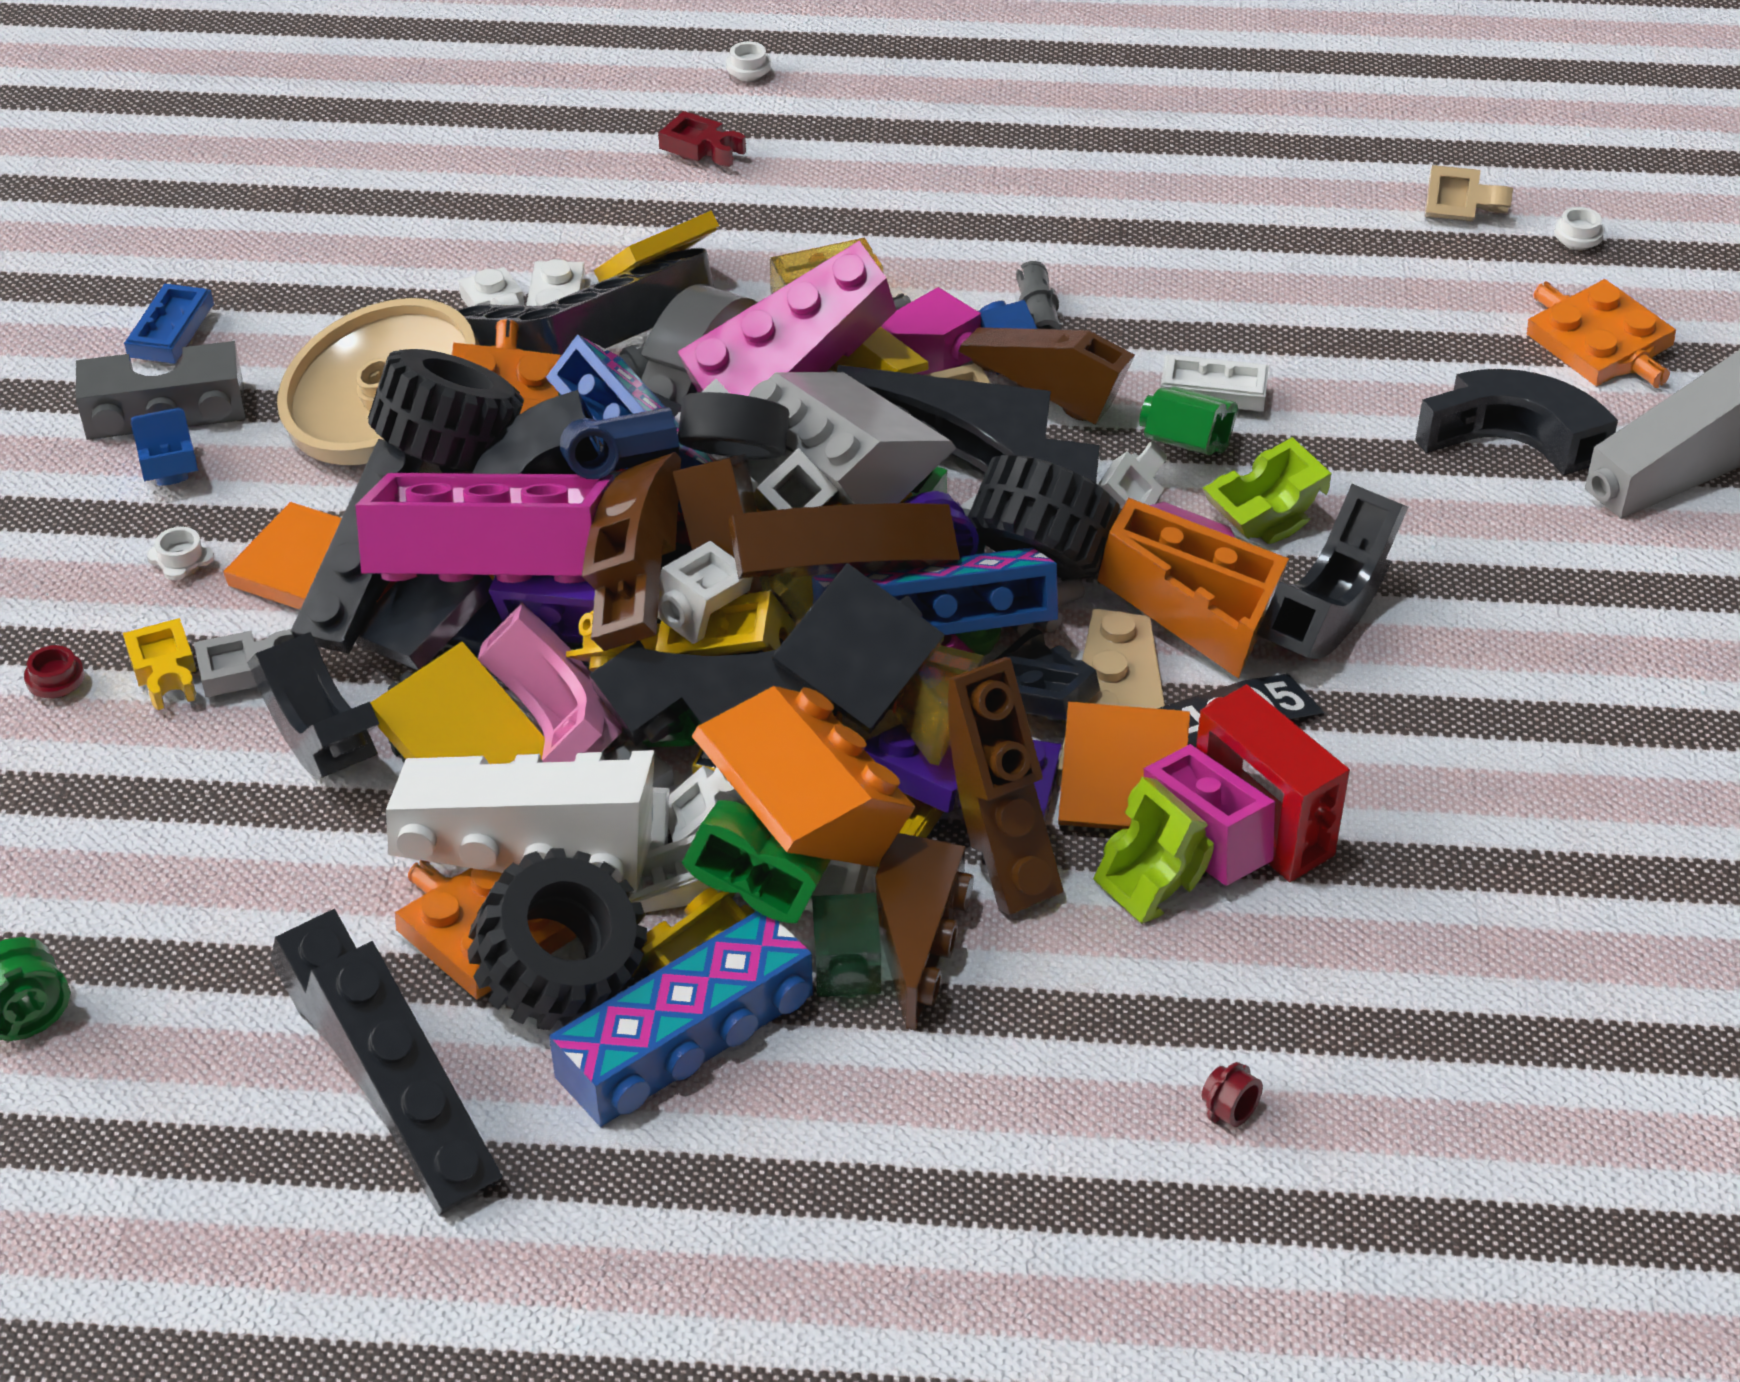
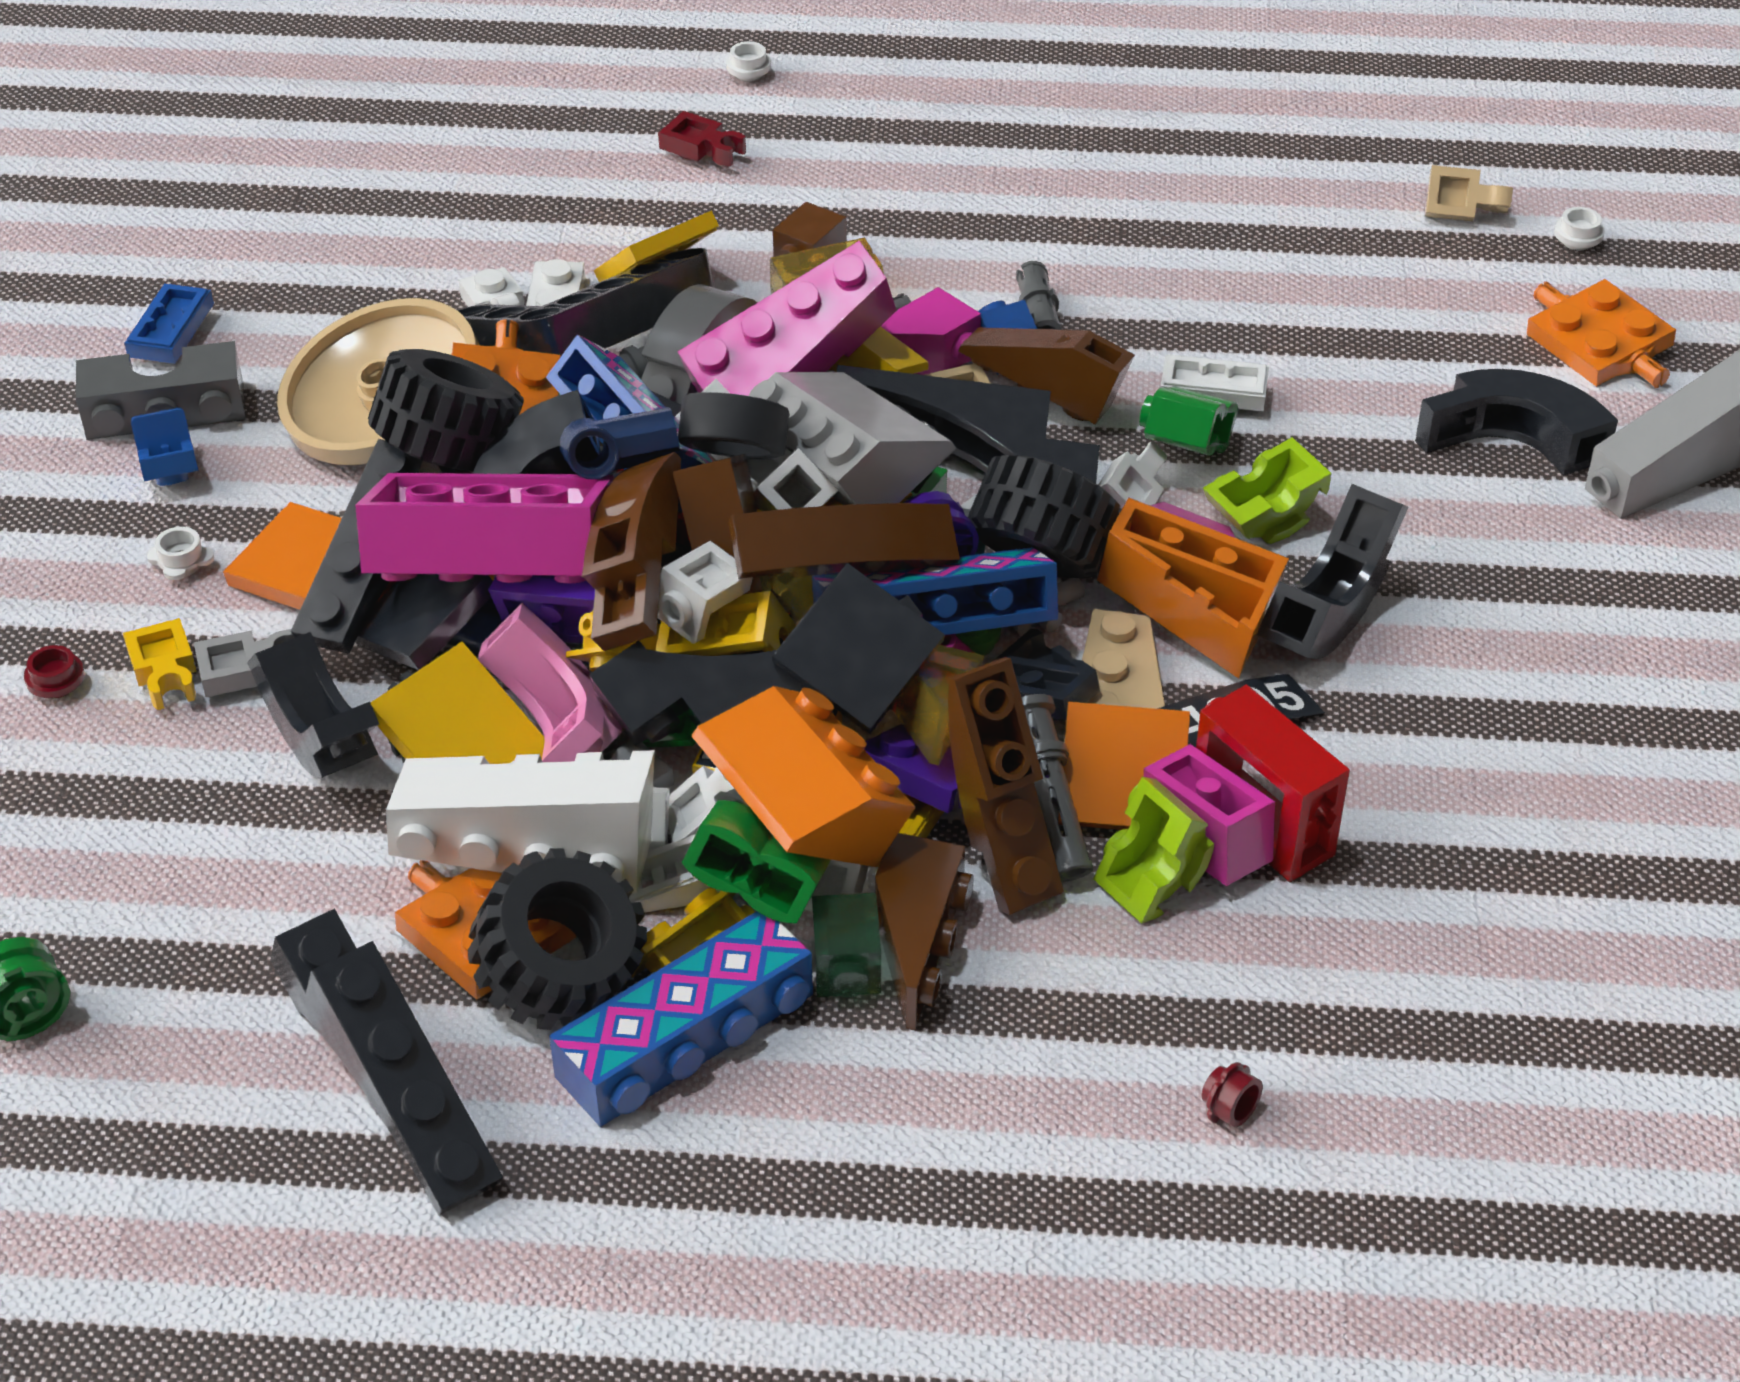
none -> reddish brown brick [772,202,847,279]
none -> dark grey pin [1021,694,1093,882]

